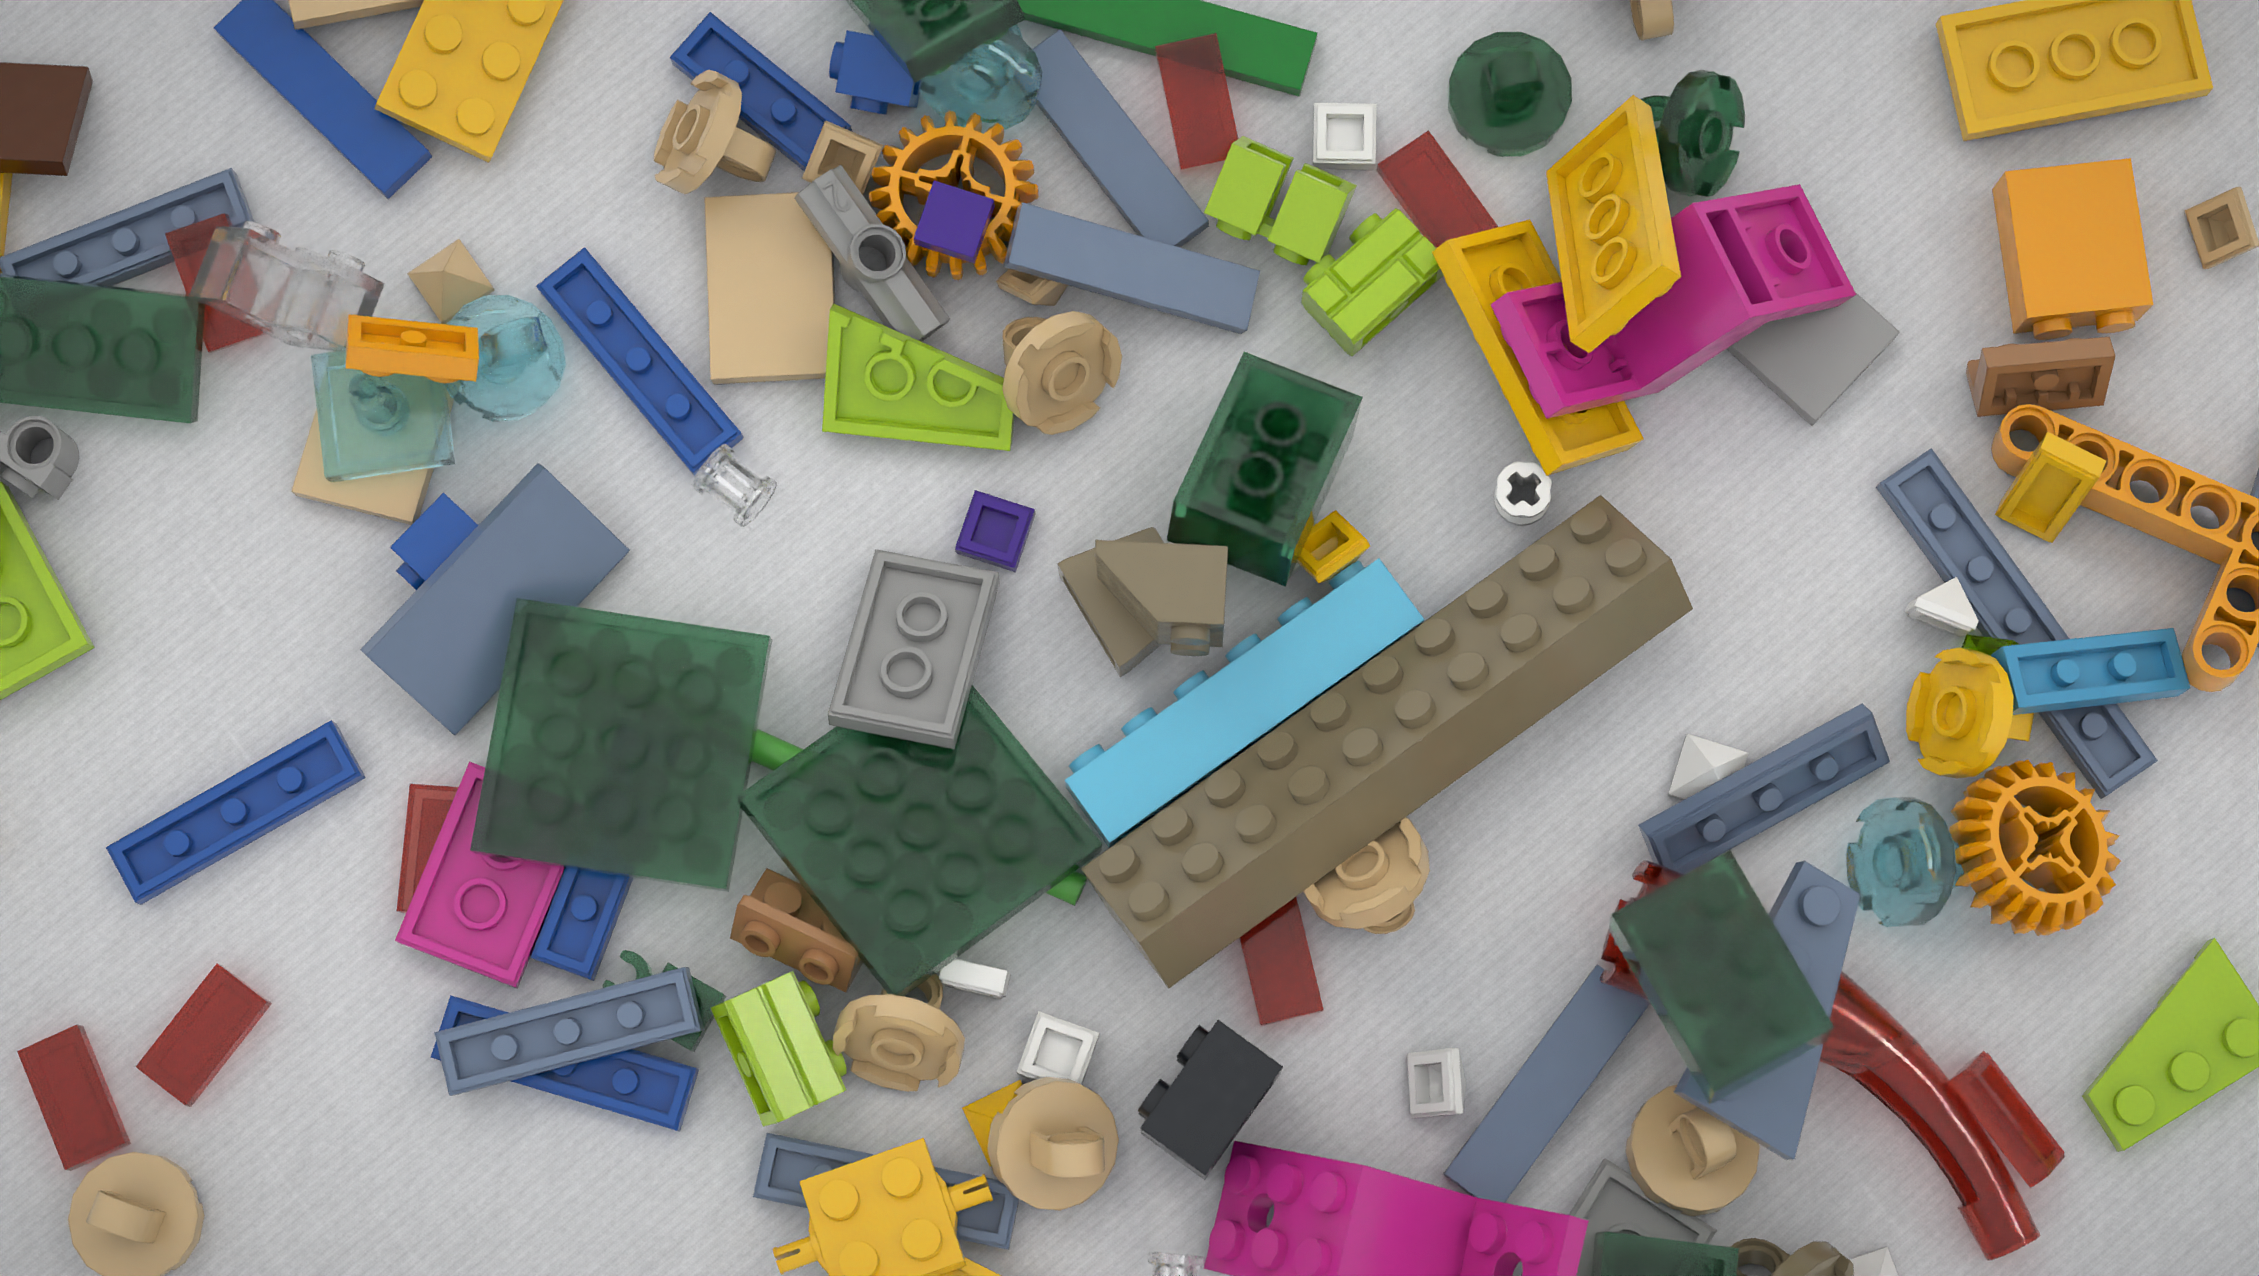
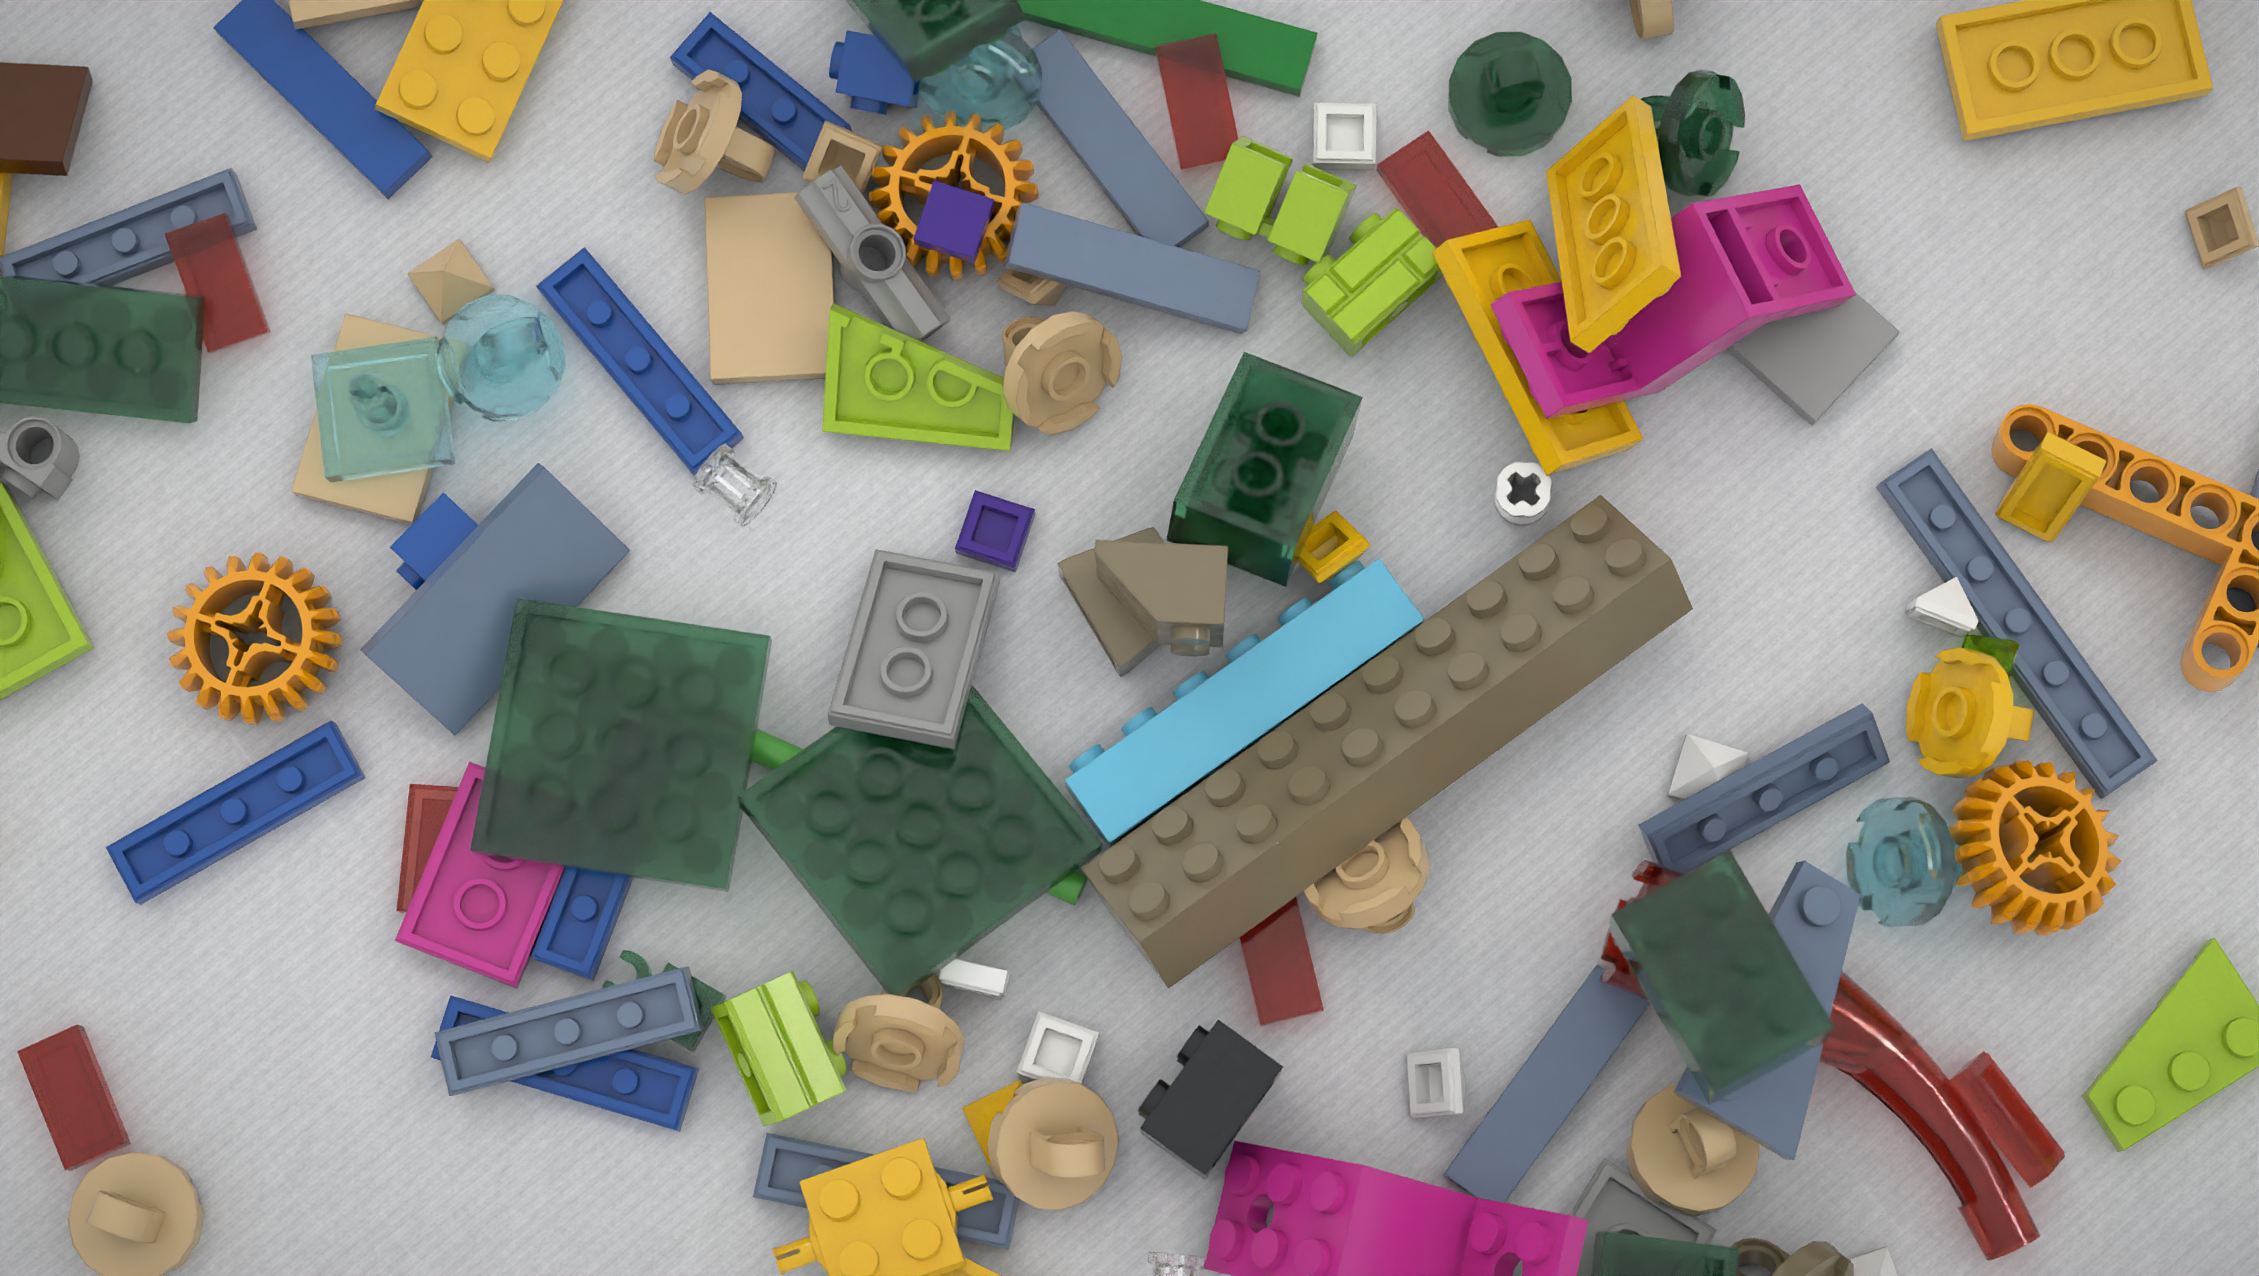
clear red tile [136,963,272,1107] -> none
clear brick [189,221,385,352] -> none
light orange plate [345,314,479,383] -> none
medium nougat bracket [730,868,882,993] -> none
medium nougat bracket [1966,337,2115,417] -> none
dark azure plate [1991,628,2190,715] -> none
light orange brick [1992,158,2153,340] -> none
none -> light orange gear [167,553,343,725]

